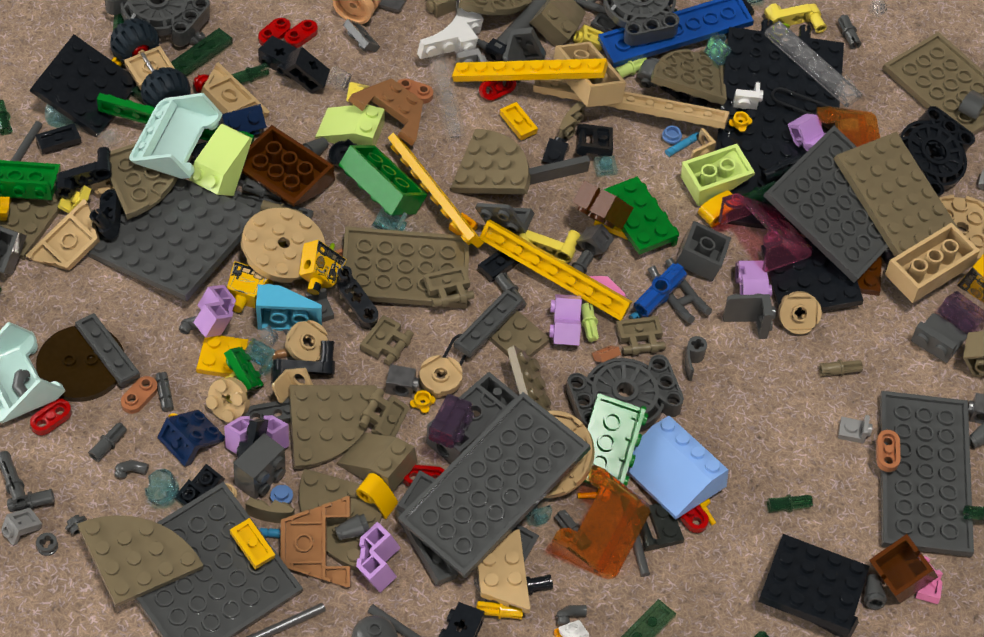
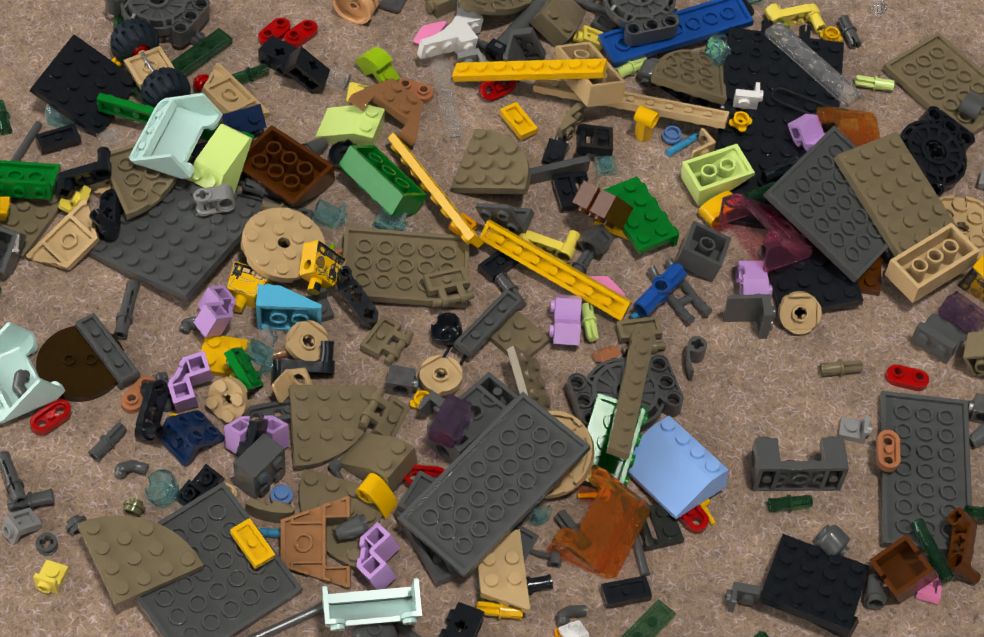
dark grey plate [343,19,380,52] -> none
none -> light yellow bracket [33,560,69,594]
none -> dark grey pin [113,280,140,340]
none -> olive plate [123,498,146,517]
none -> black beam [135,380,169,441]
none -> lavender brick [168,351,214,413]
none -> light grey piece [193,184,236,216]
none -> clear light blue bracket [312,199,347,229]
none -> light aqua windscreen [322,578,422,631]
none -> dark grey hand [327,458,344,479]
none -> lime brick [355,47,400,83]
none -> bright pink slope [413,21,448,46]
none -> dark grey bracket [418,390,451,417]
none -> black hair [431,312,462,346]
none -> dark grey hand [531,549,562,568]
none -> black plate [552,171,589,212]
none -> black plate [601,575,652,608]
none -> dark tan plate [606,325,655,460]
none -> yellow piece [634,105,660,142]
none -> dark grey bracket [725,581,761,612]
none -> dark grey plate [748,436,849,491]
none -> dark grey head [816,524,850,557]
none -> yellow plate [820,27,842,42]
none -> yellowish green axle [855,75,894,92]
none -> red plate [885,364,929,391]
none -> clear green pin [910,518,955,584]
none -> reddish brown beam [947,508,981,585]

